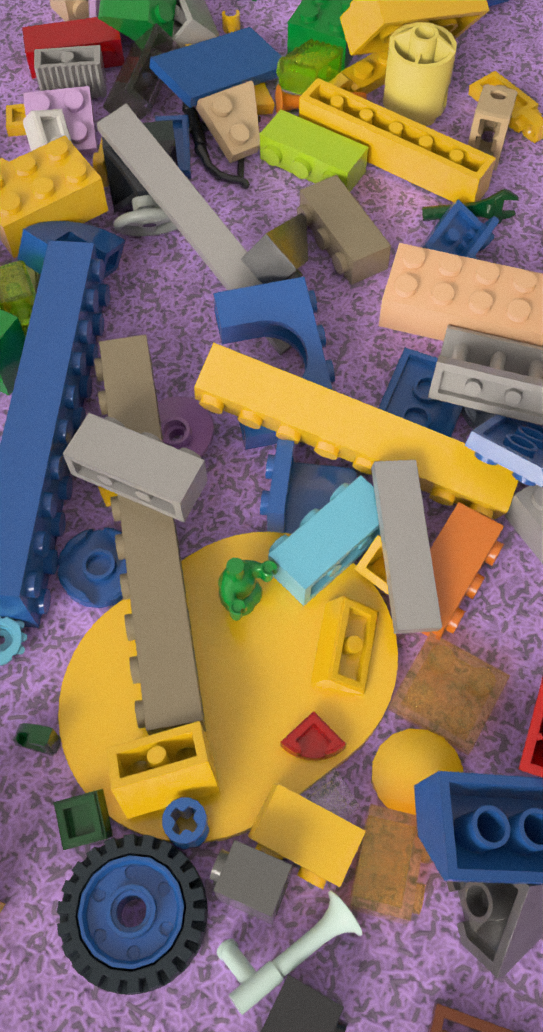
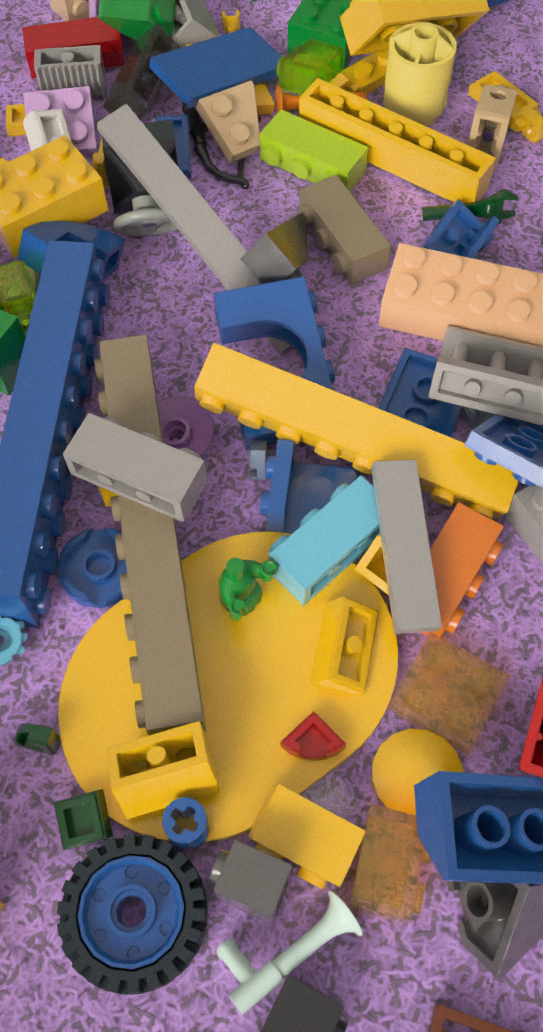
none -> sand blue tile [249,440,267,481]

